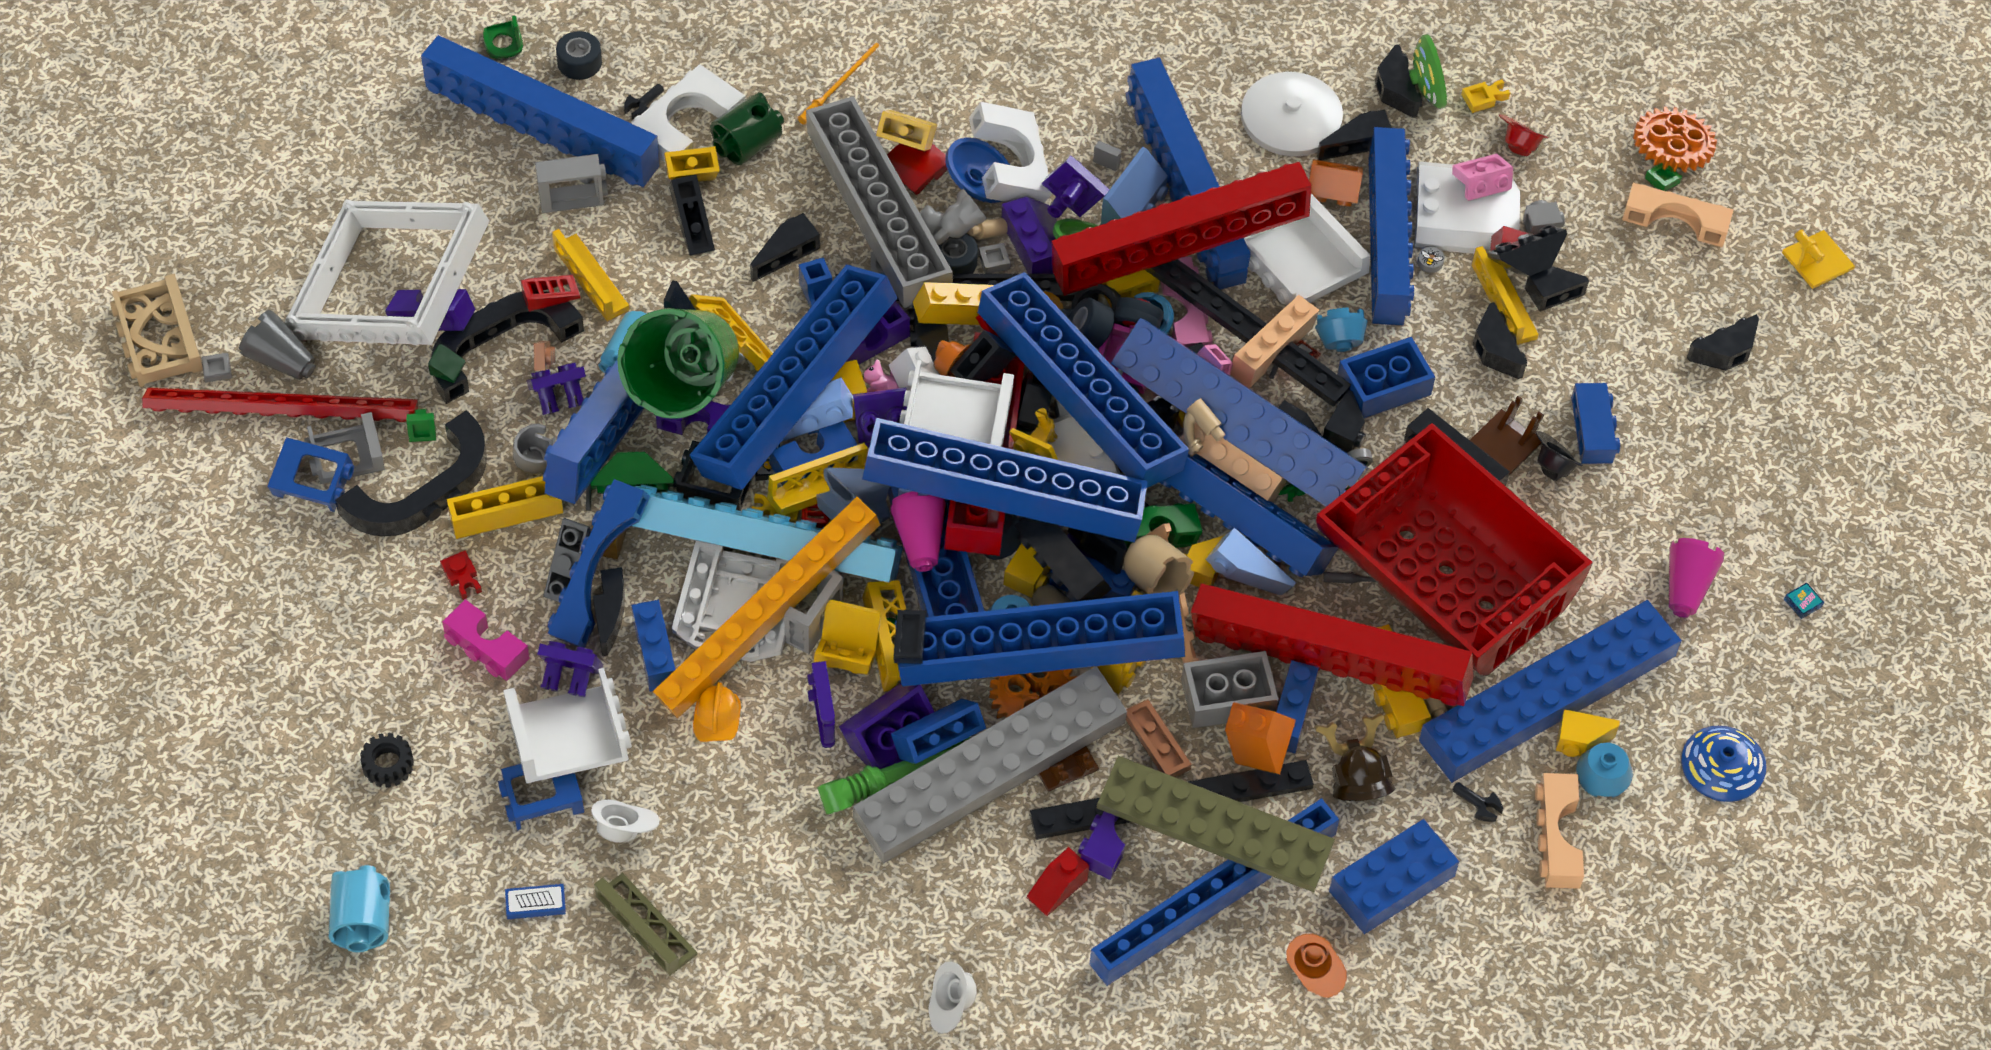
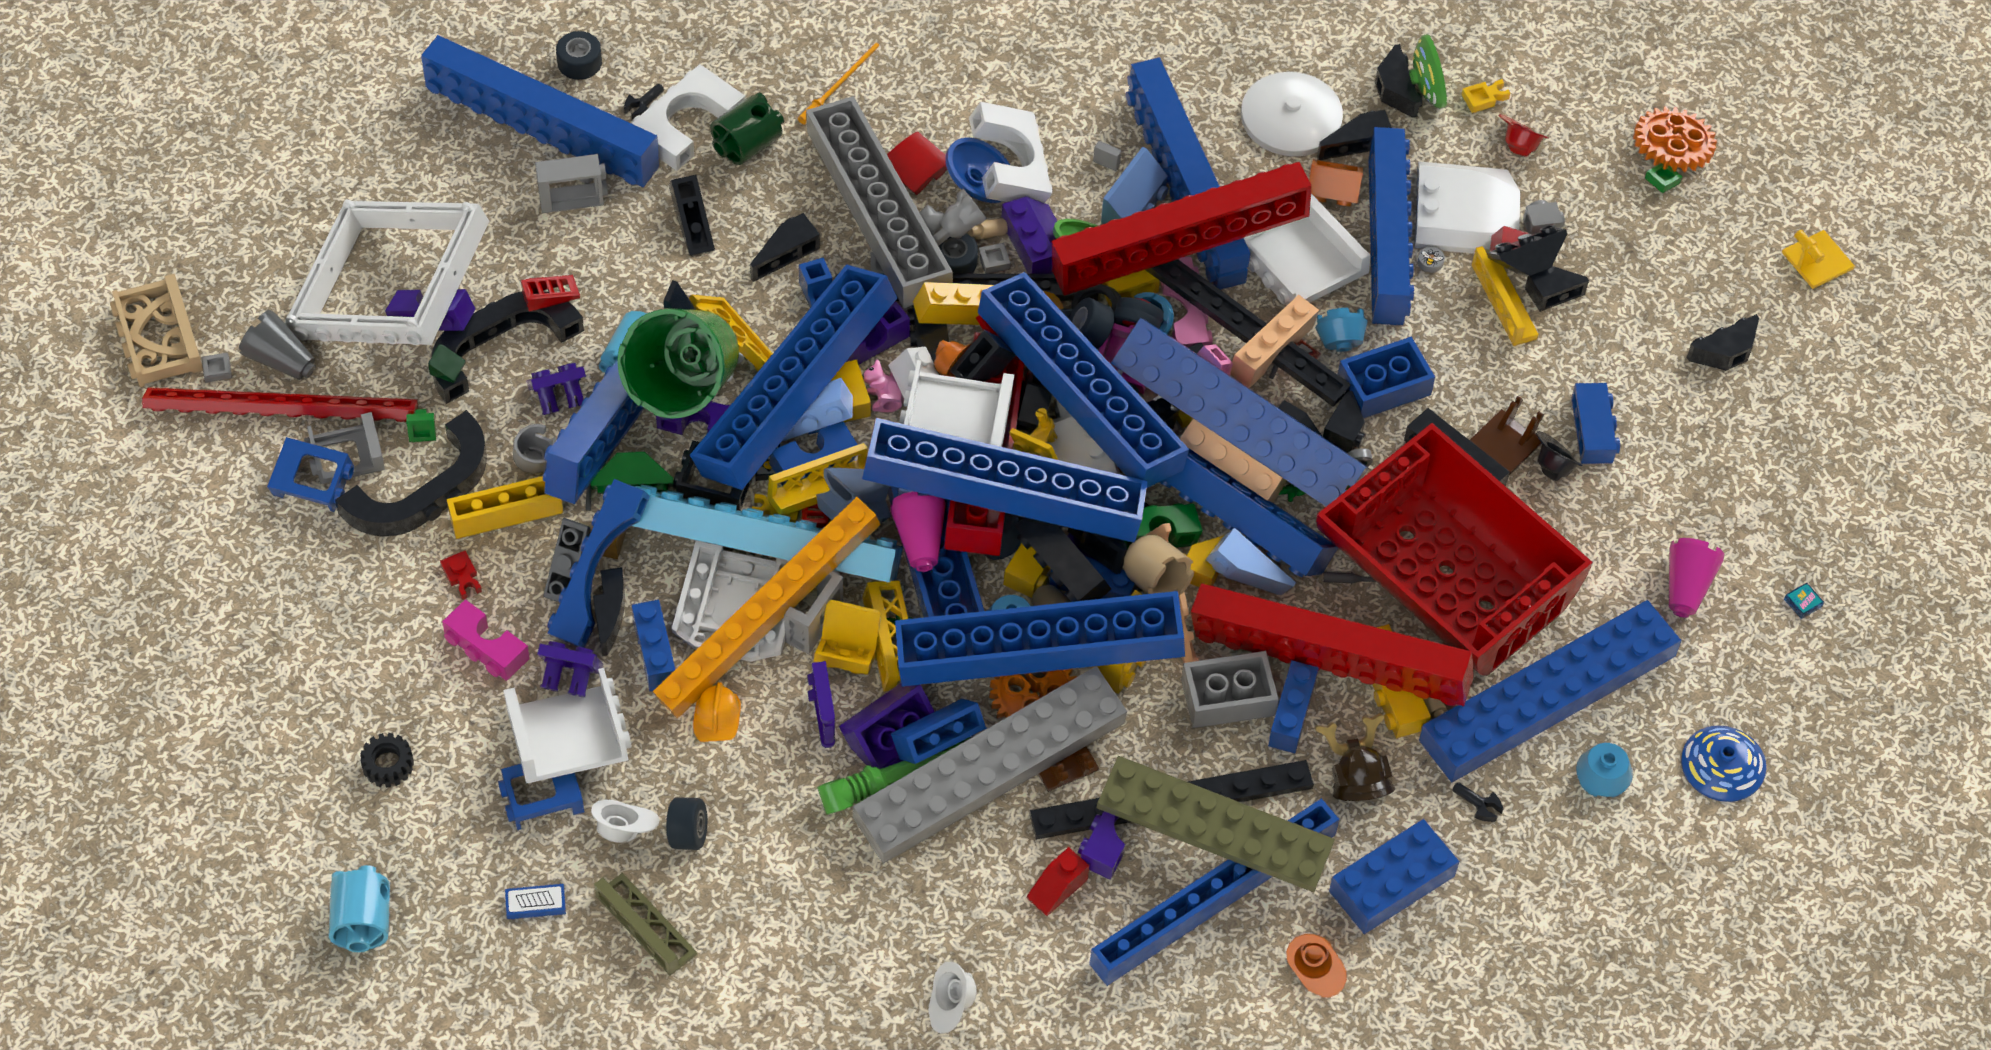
green piece [483,15,523,59] -> none
nougat plate [534,341,556,371] -> none
yellow fence [552,229,630,321] -> none
yellow slope [664,146,720,182] -> none
dark purple plate [853,388,907,448] -> none
yellow brick [876,109,938,151] -> none
black tile [893,610,927,664] -> none
dark purple plate [1041,155,1110,218] -> none
nougat plate [1126,699,1192,777] -> none
tan plant [1183,398,1226,456] -> none
orange slope [1225,702,1296,775] -> none
bright pink bracket [1452,154,1513,200] -> none
black slope [1473,302,1527,379] -> none
light nougat arch [1535,773,1584,889] -> none
yellow slope [1556,709,1620,757] -> none
light nougat arch [1622,183,1734,247] -> none
none -> black wheel [666,797,708,850]

